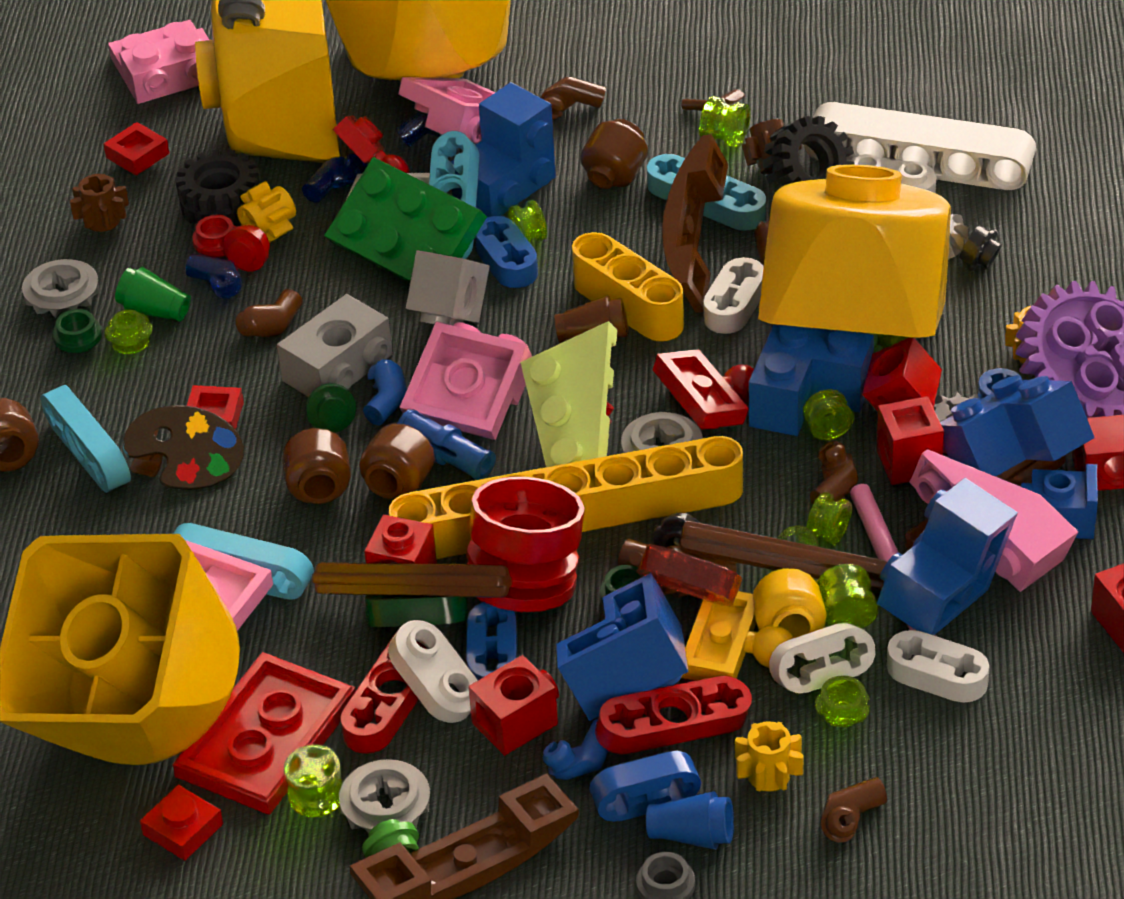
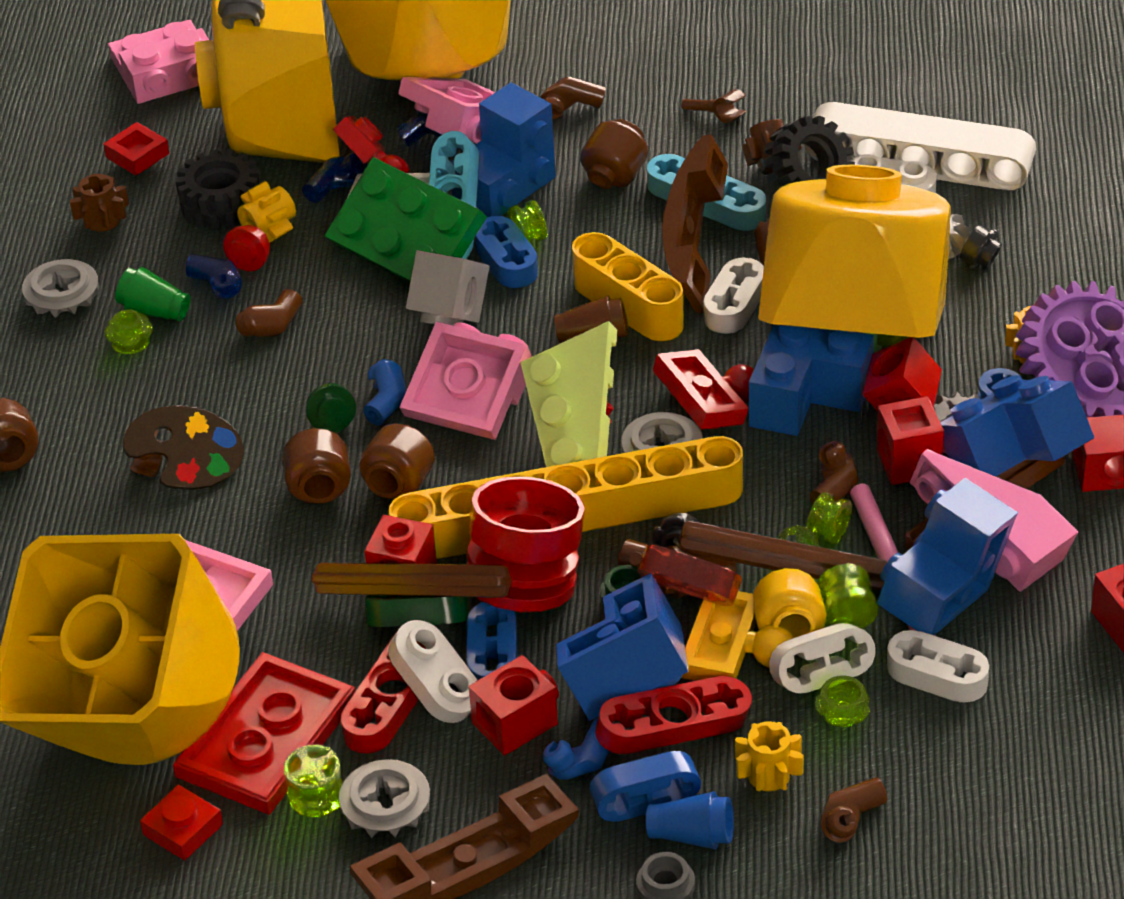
medium azure beam [40,385,131,493] -> none
dark green plate [53,309,102,353] -> none
medium azure beam [173,523,314,600] -> none
red plate [186,385,244,429] -> none
red plate [192,215,236,257] -> none
light grey brick [277,294,393,397] -> none
bright green plate [362,819,419,858] -> none
blue pin [397,409,496,480] -> none
clear neon green wheel [699,95,751,148] -> none
clear neon green bush [803,389,854,440] -> none
blue brick [1021,464,1098,539] -> none

